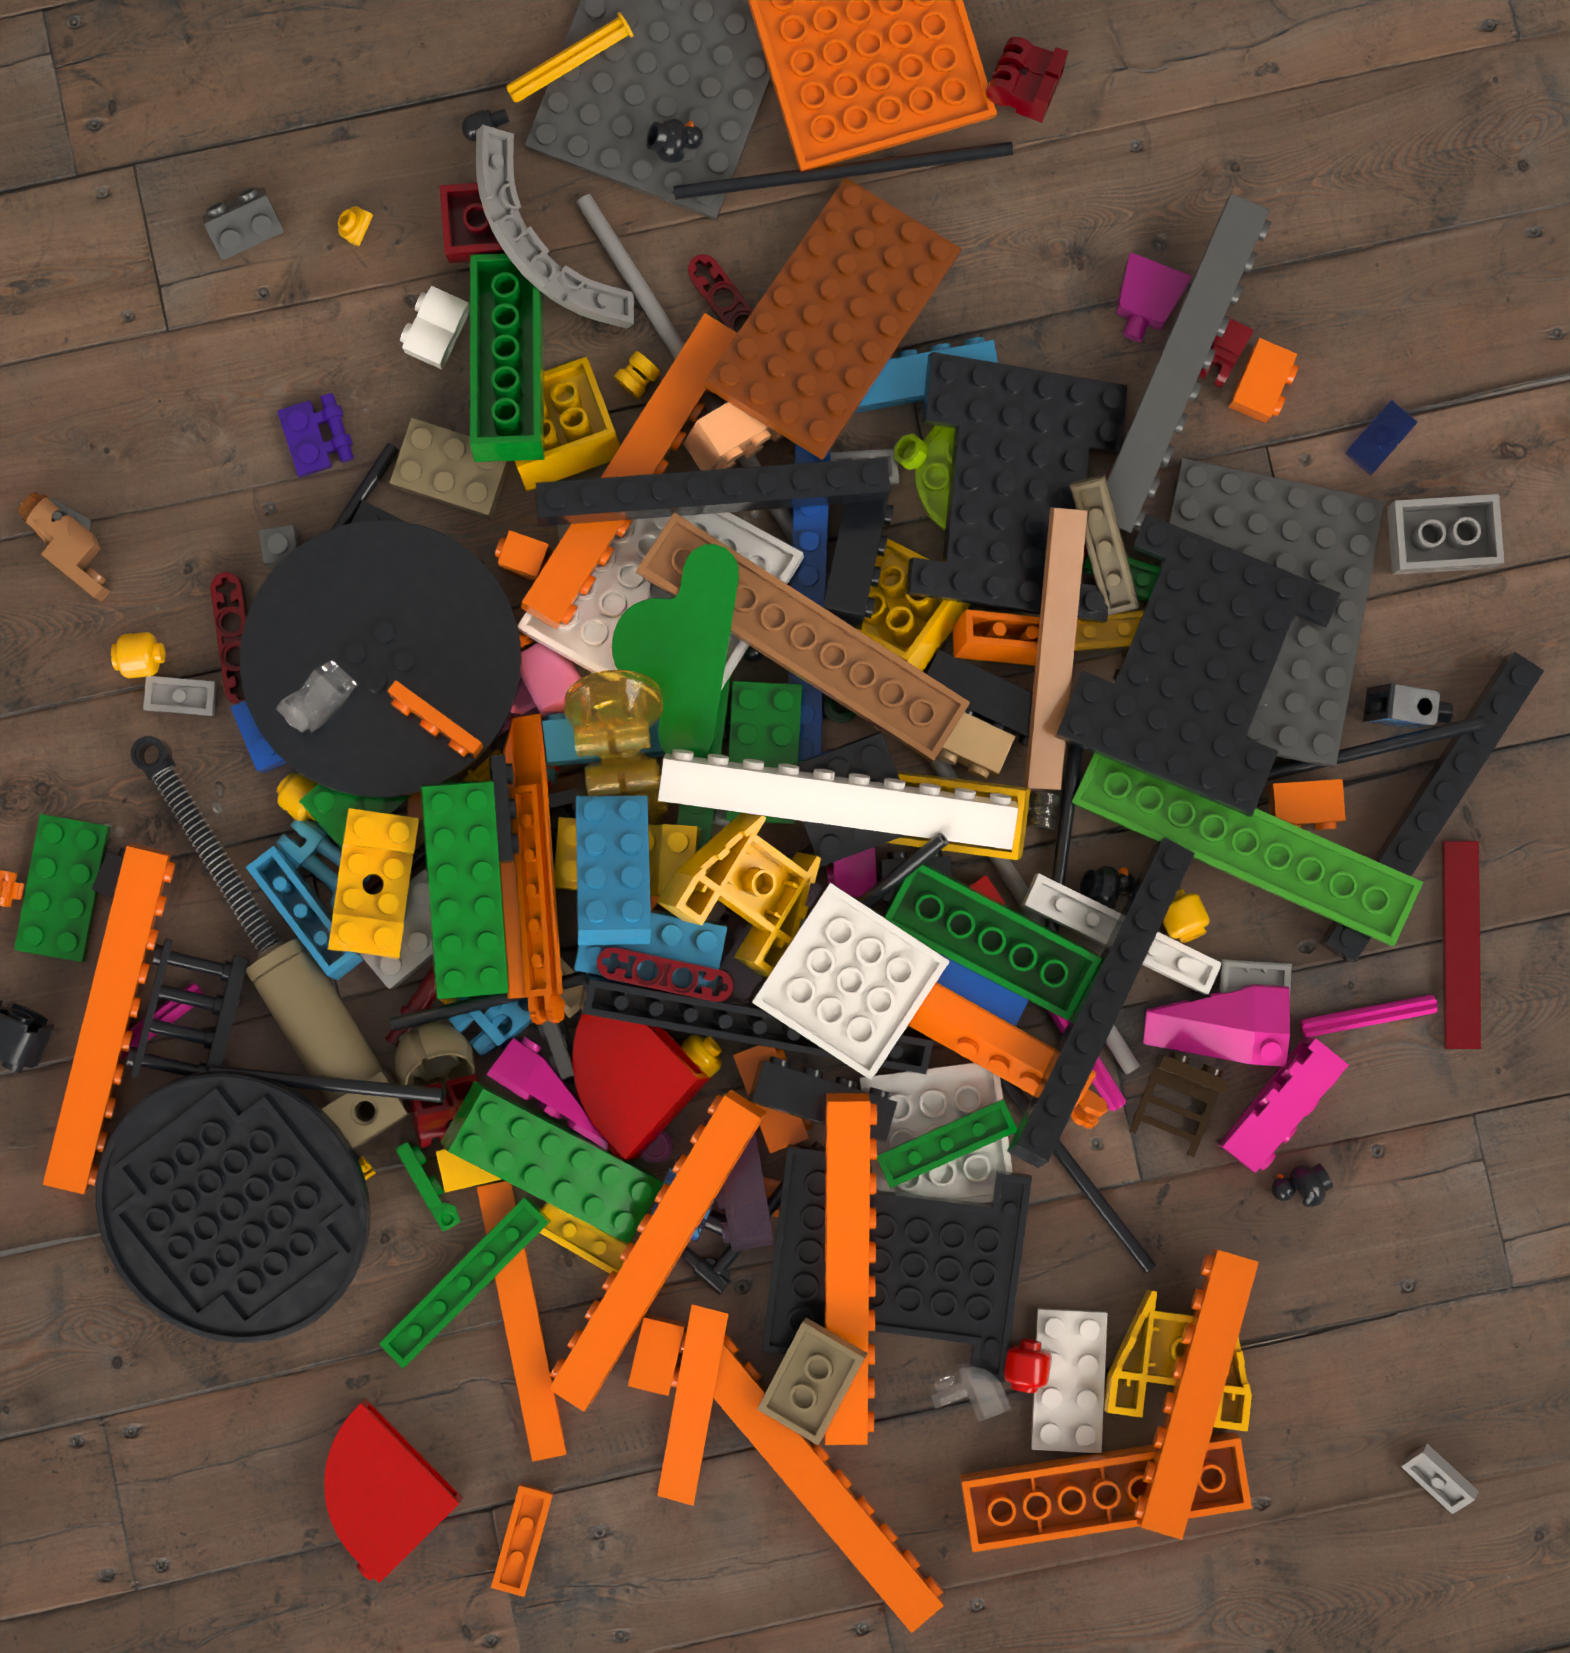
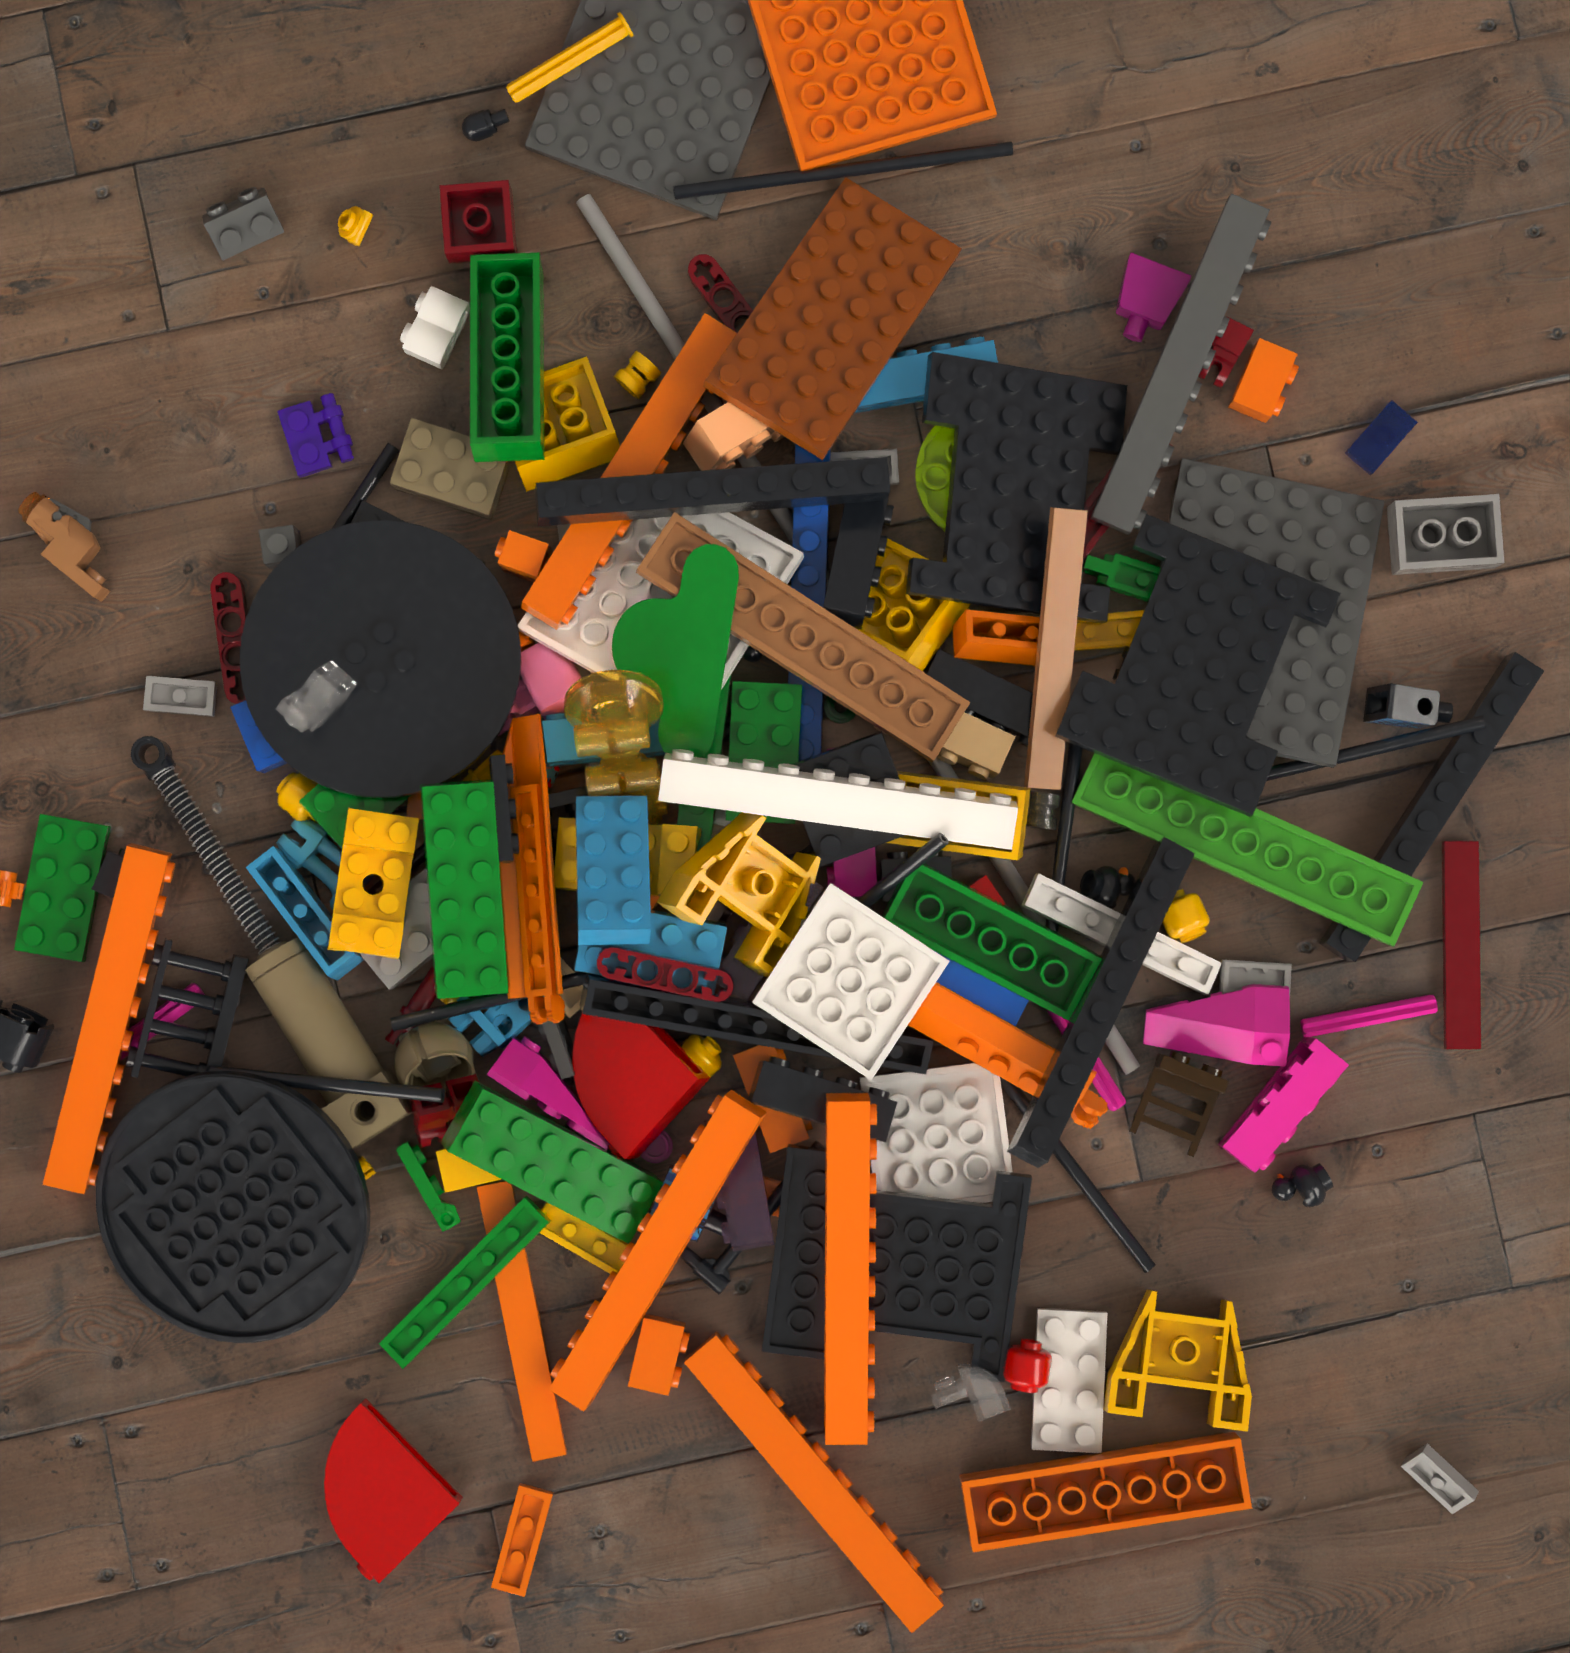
yellow head [111,632,165,679] -> none
orange plate [387,680,484,758] -> none
light grey plate [476,125,634,329] -> none
black animal [646,118,703,163] -> none
orange sticker [657,1304,729,1506] -> none
dark tan plate [757,1318,868,1445] -> none
green plate [877,1099,1017,1188] -> none
lime tile [894,433,928,470] -> none
dark red legs [986,37,1069,123] -> none
dark tan tile [1070,474,1140,615] -> none
orange brick [1134,1249,1259,1540] -> none
orange brick [1268,779,1346,830] -> none

